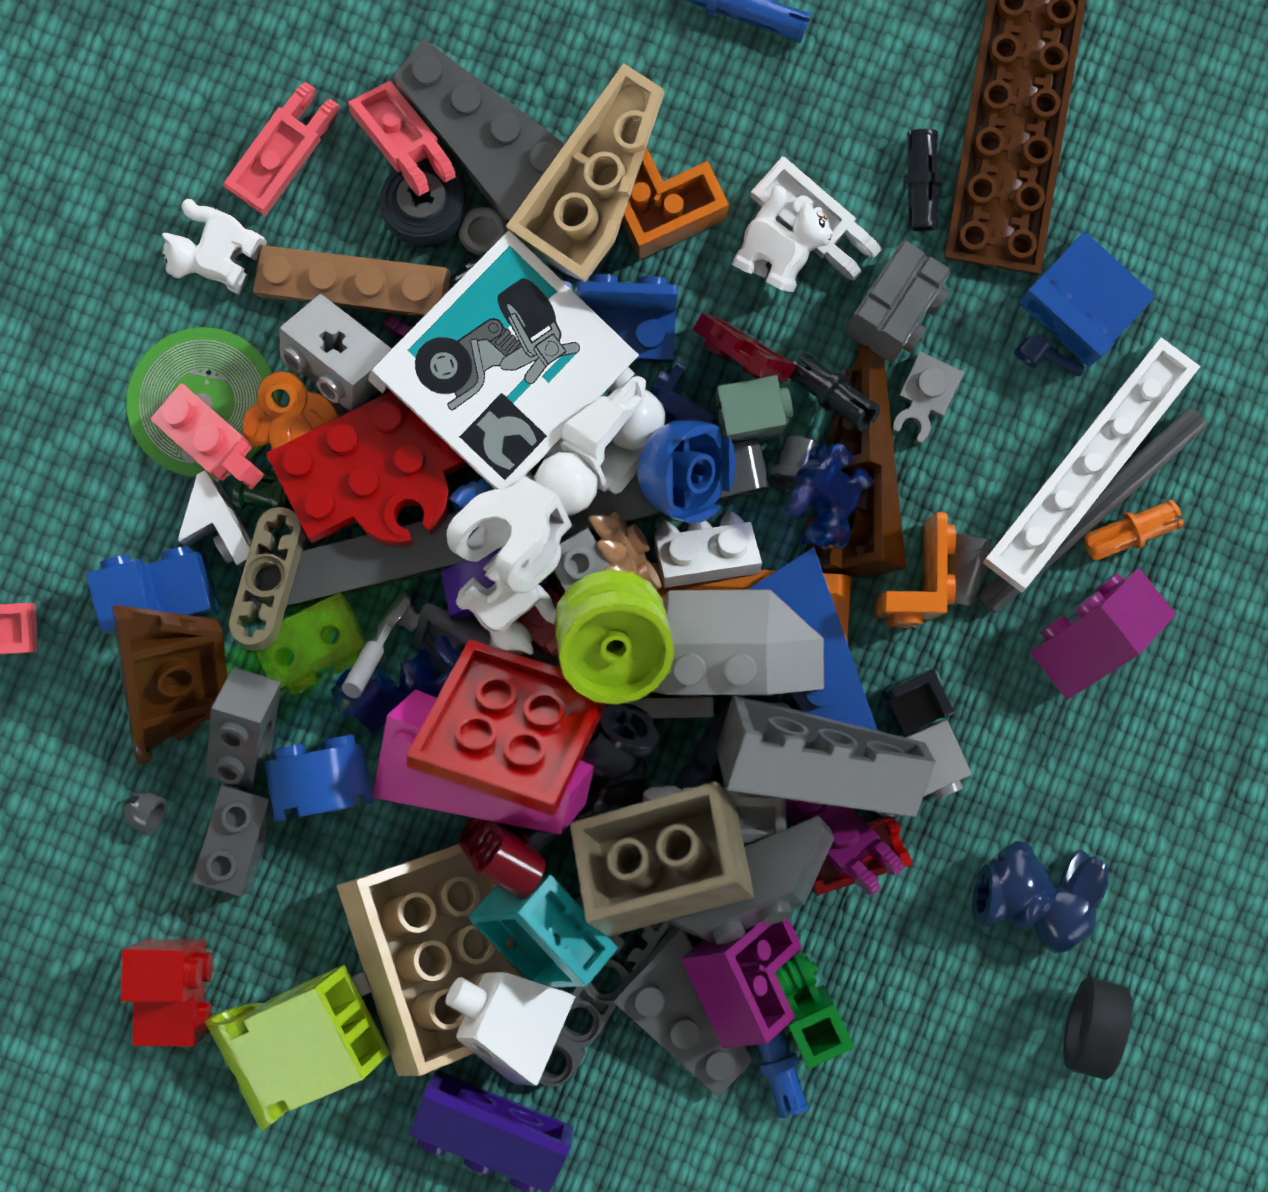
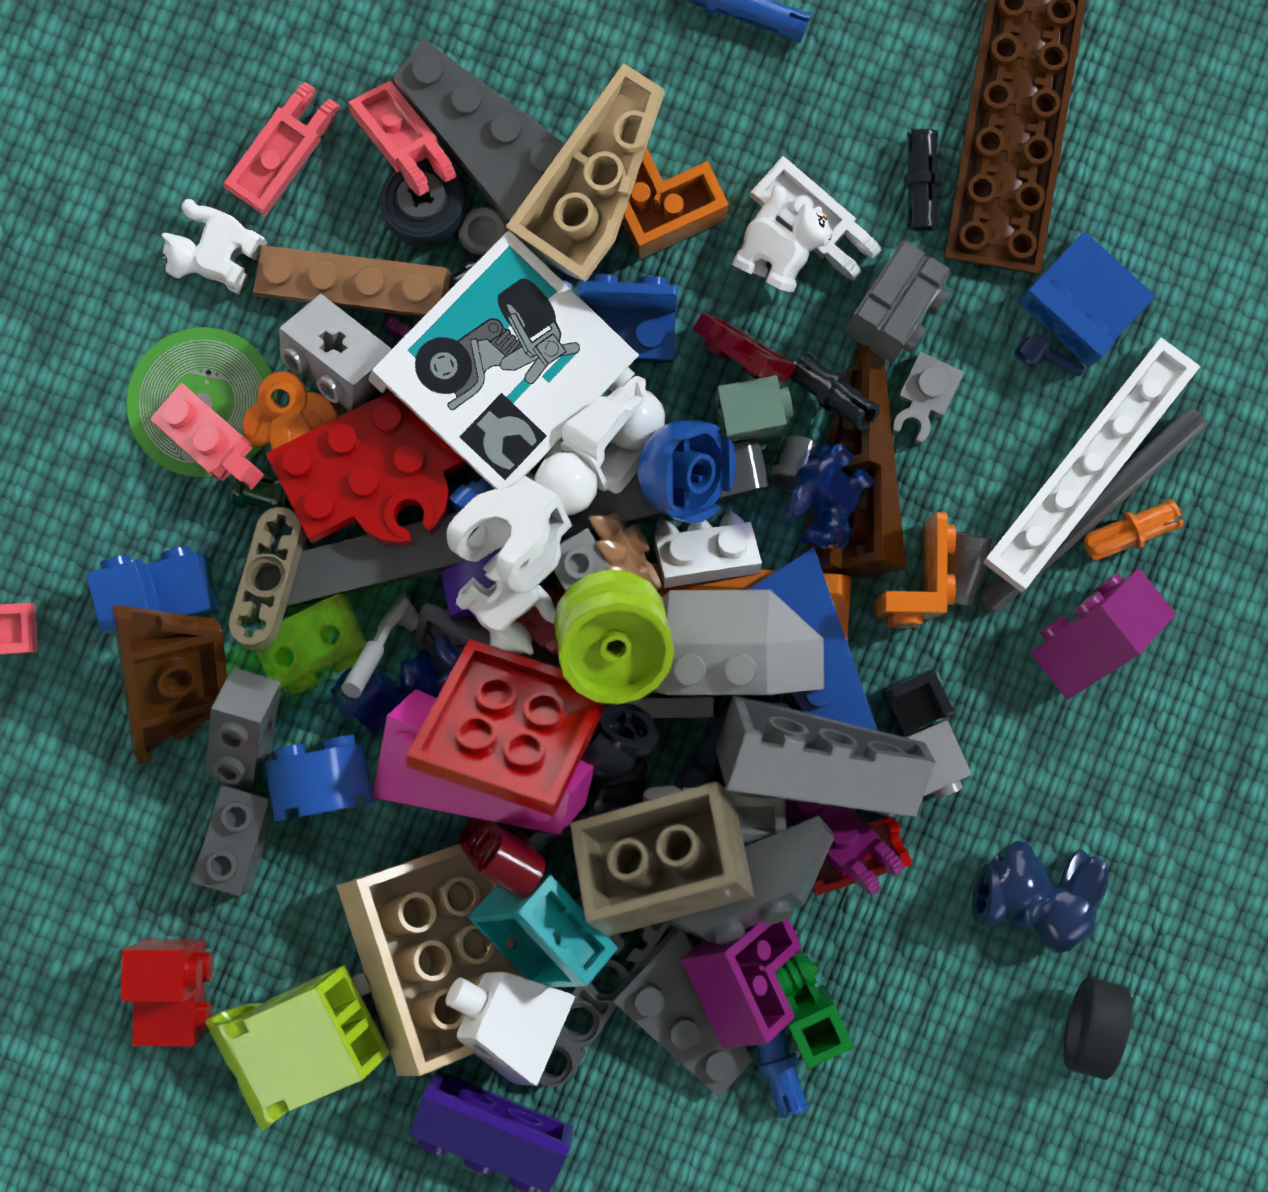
dark grey hinge [124,792,167,835] -> none
white slope [178,470,252,567] -> none
clear blue bracket [650,362,715,424] -> none

